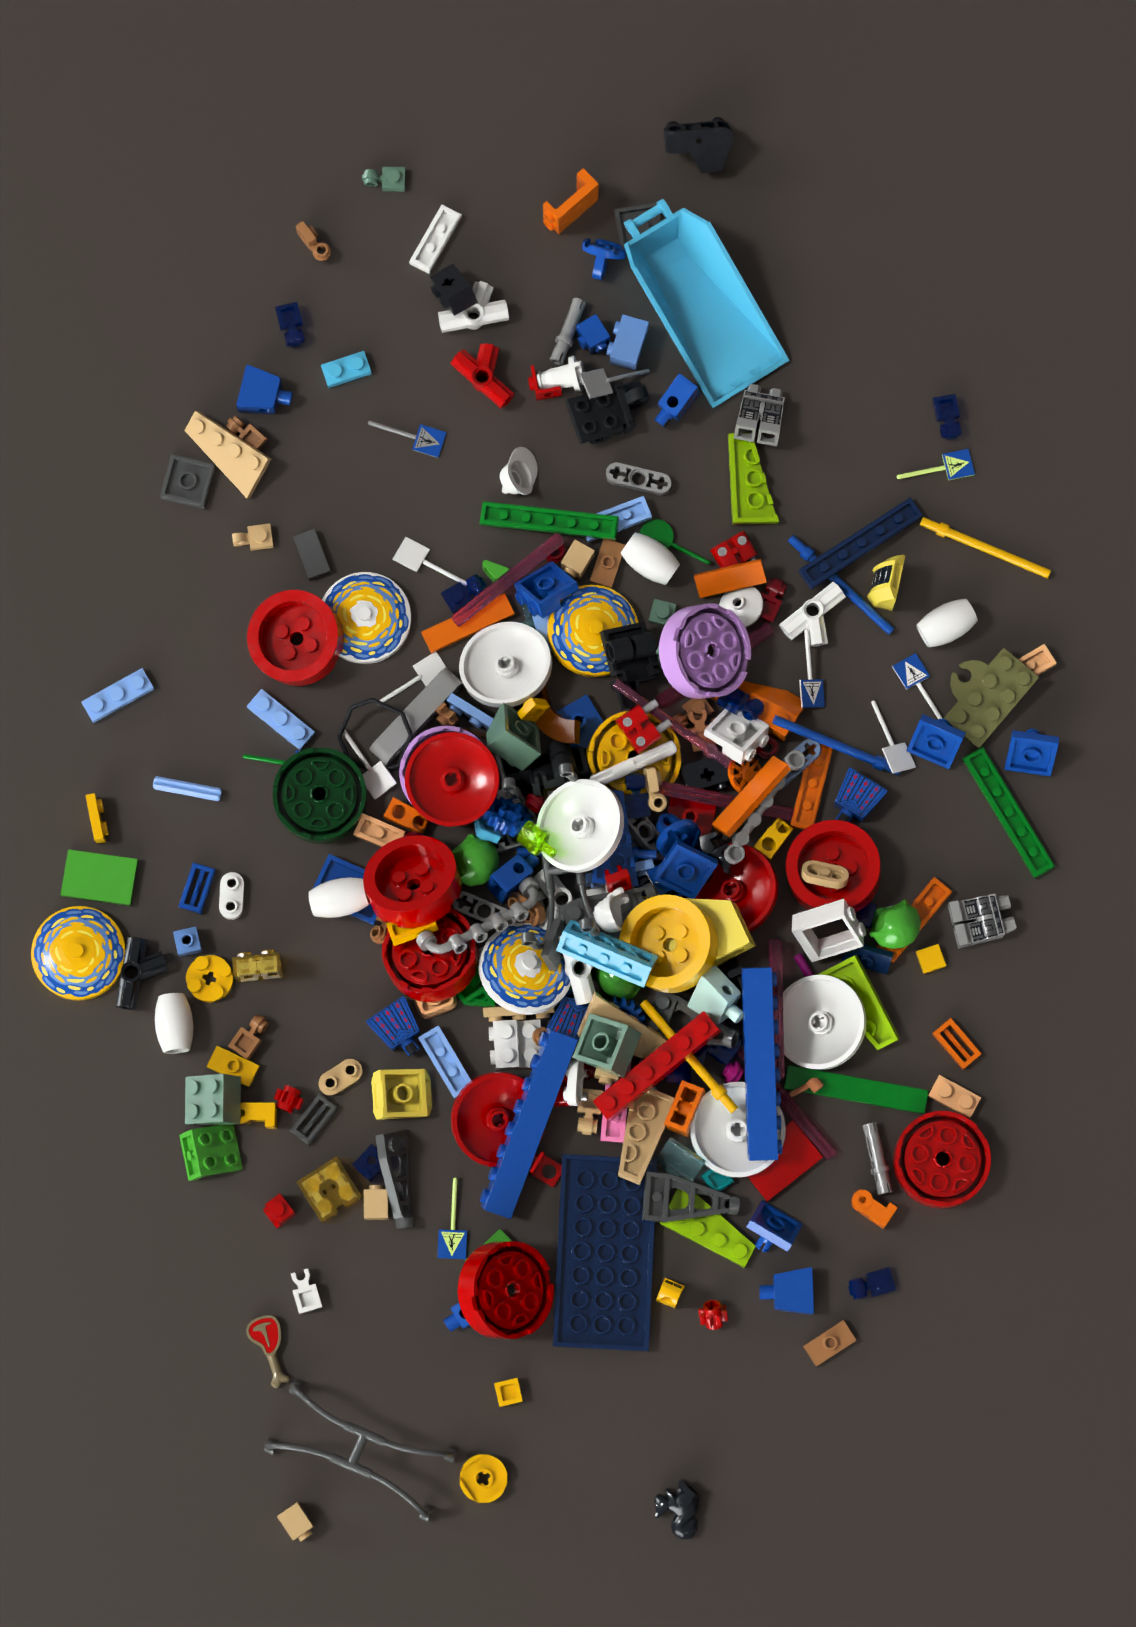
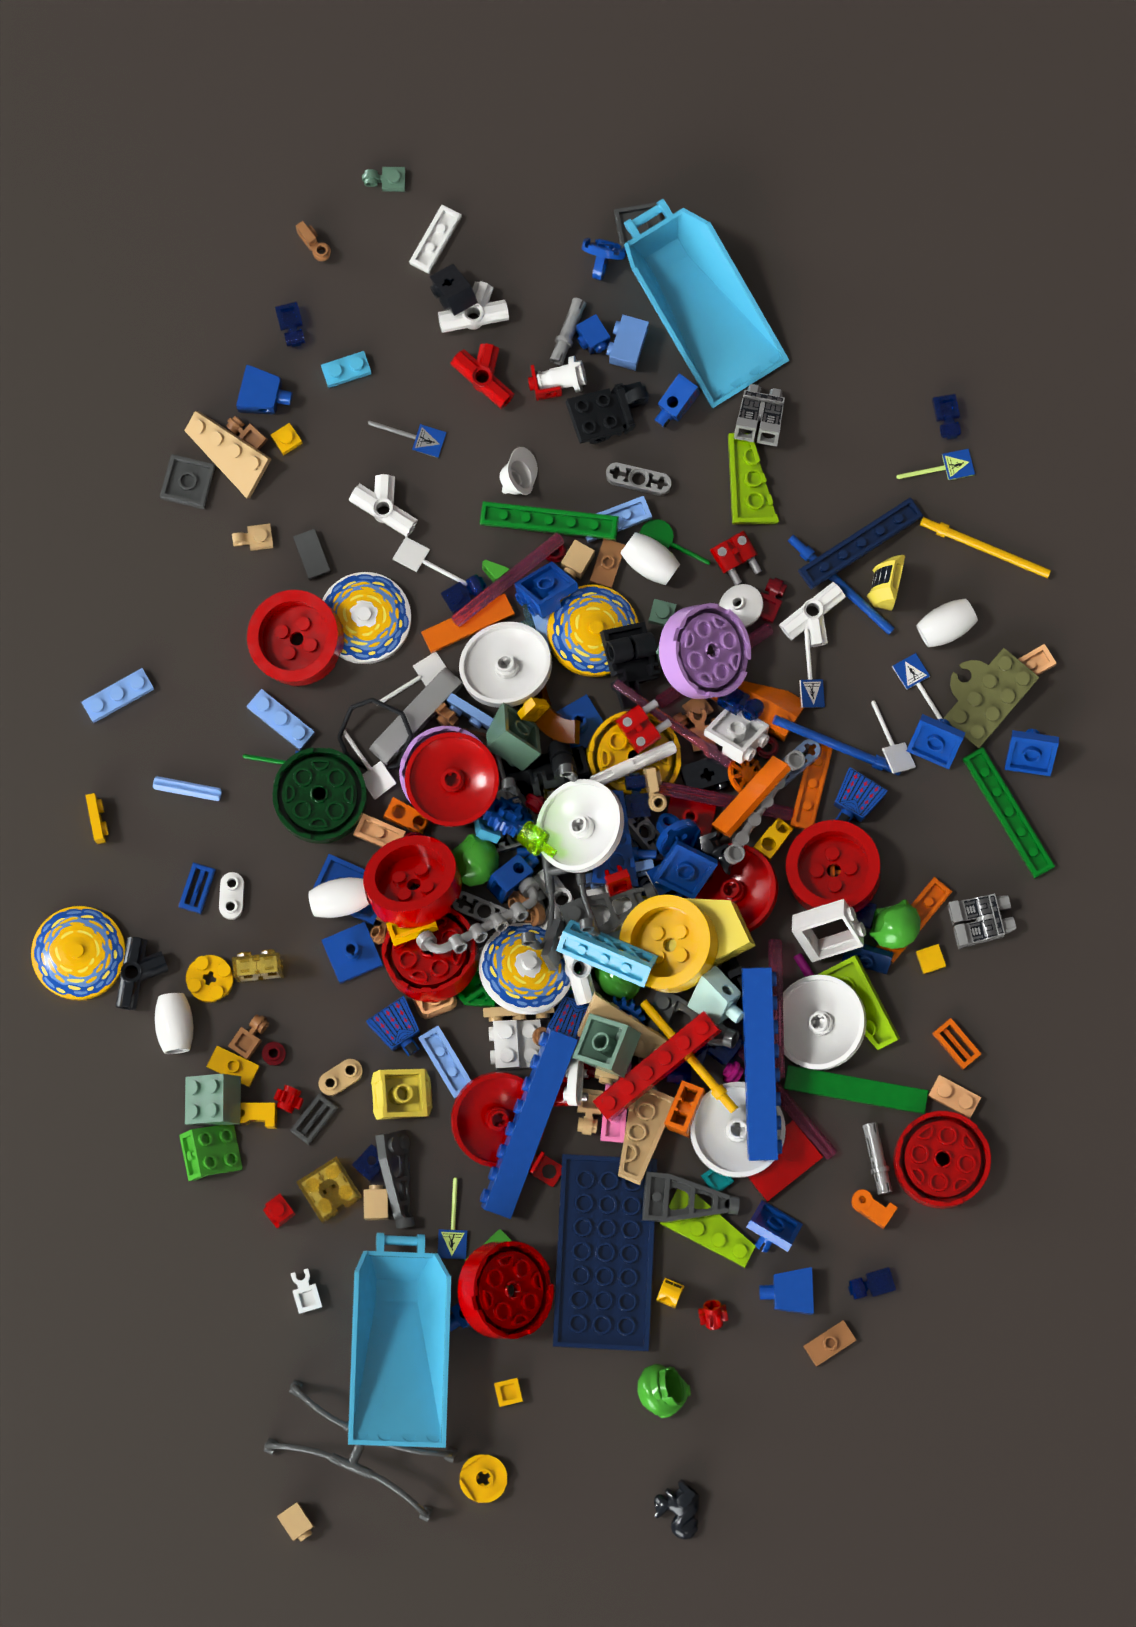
bright green tile [61,849,138,906] -> none
medium blue plate [173,927,203,957] -> none
dark tan piece [246,1315,290,1388] -> none
orange panel [543,168,599,235] -> none
light grey piece [579,368,650,399] -> none
white piece [594,887,629,933] -> none
clear light blue piece [656,1137,706,1182] -> none
black piece [663,117,733,173] -> none
orange tile [694,559,767,598] -> none
nougat hand [789,1078,824,1097] -> none
tan plate [801,860,849,889] -> none
none -> dark red plate [262,1042,286,1066]
none -> yellow plate [270,423,303,456]
none -> blue tile [321,922,383,984]
none -> medium azure windscreen [348,1232,451,1448]
none -> white piece [349,474,418,537]
none -> bright green helmet [637,1364,691,1418]

